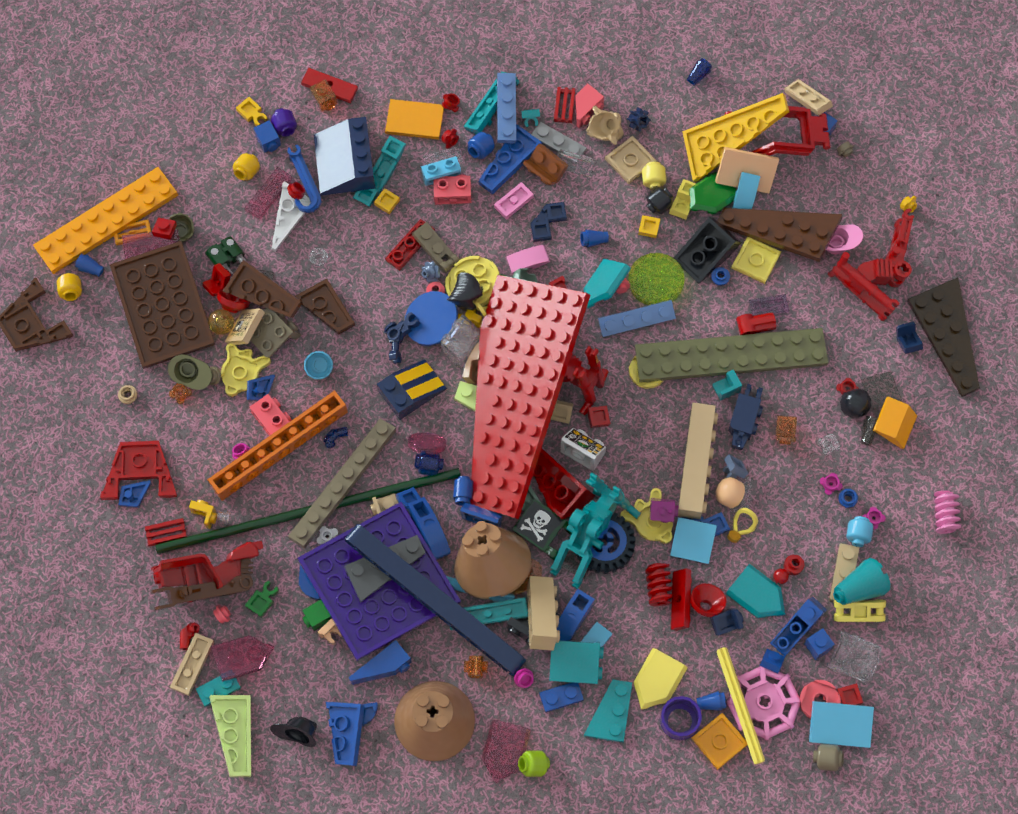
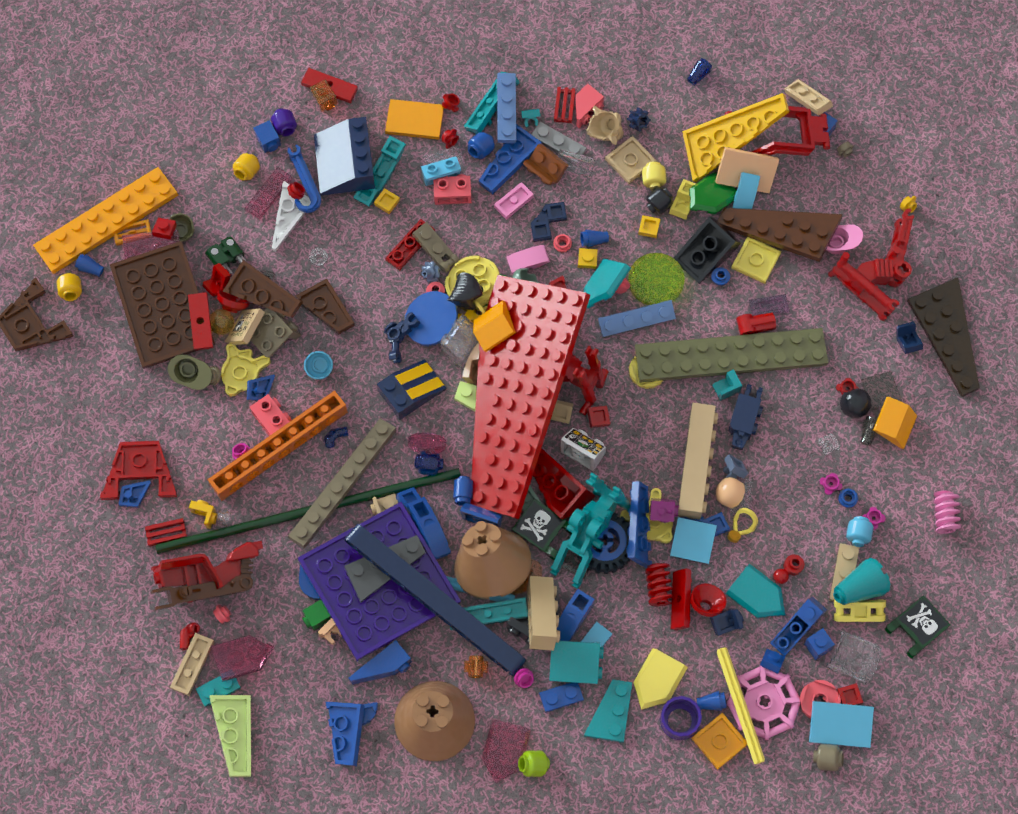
tan plate [118,385,137,404] -> none
clear orange plate [169,383,192,404] -> none
yellow plate [236,97,268,126] -> none
green plate [245,581,279,618] -> none
black piece [270,717,317,747] -> none
white plate [317,526,338,545] -> none
clear orange bracket [775,415,797,445] -> none
none -> red tile [188,292,214,351]
none -> light orange slope [473,301,516,352]
none -> coral plate [553,234,572,252]
none -> yellow plate [578,248,598,269]
none -> blue wing [626,481,652,568]
none -> flag [884,595,951,659]

